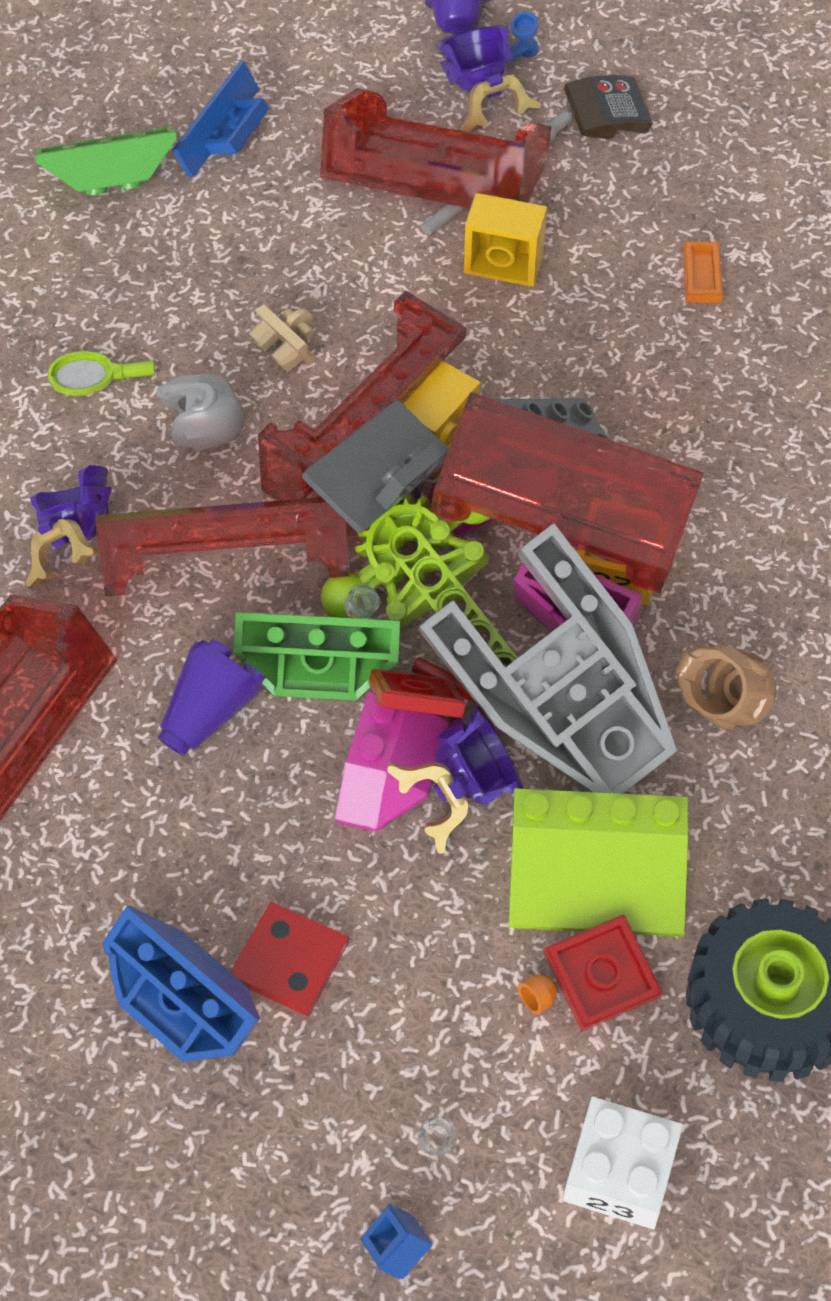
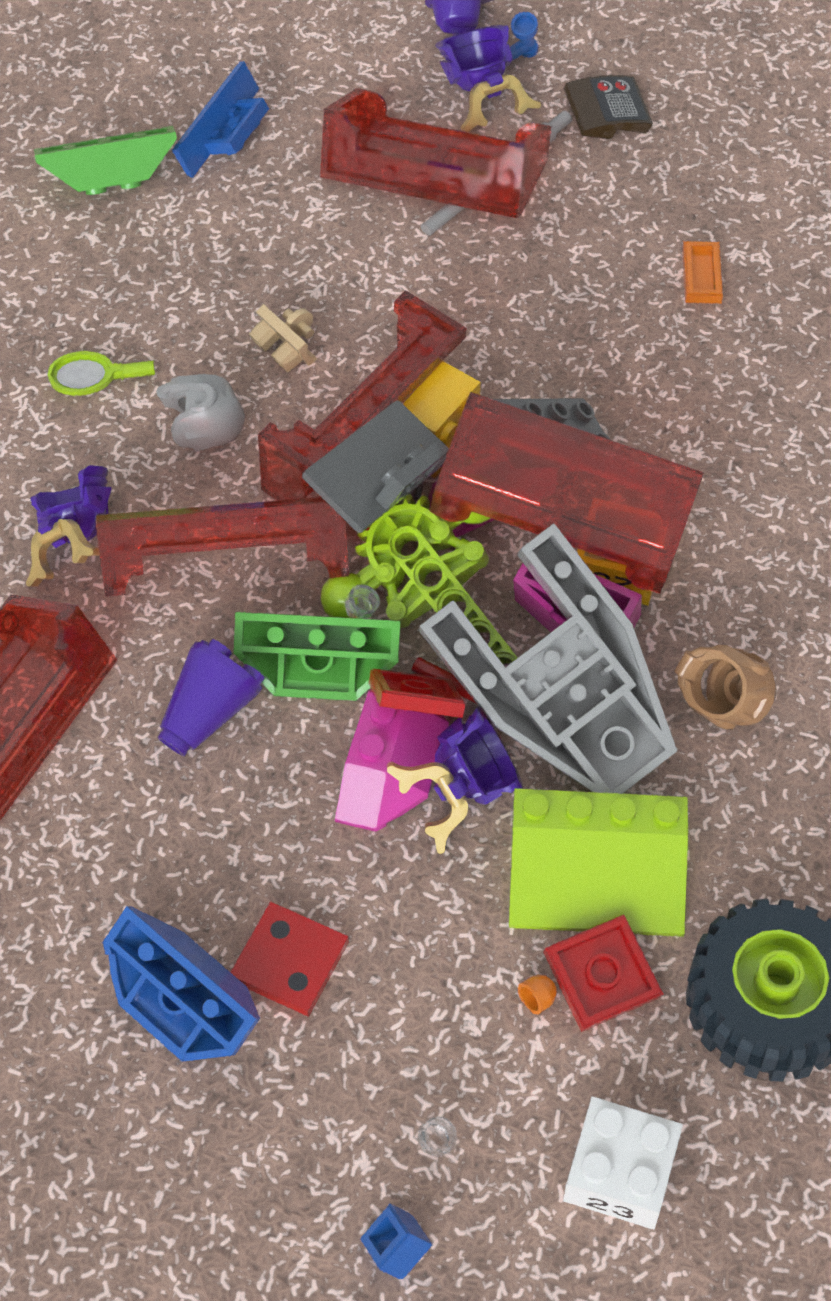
yellow brick [464,193,547,287] -> none

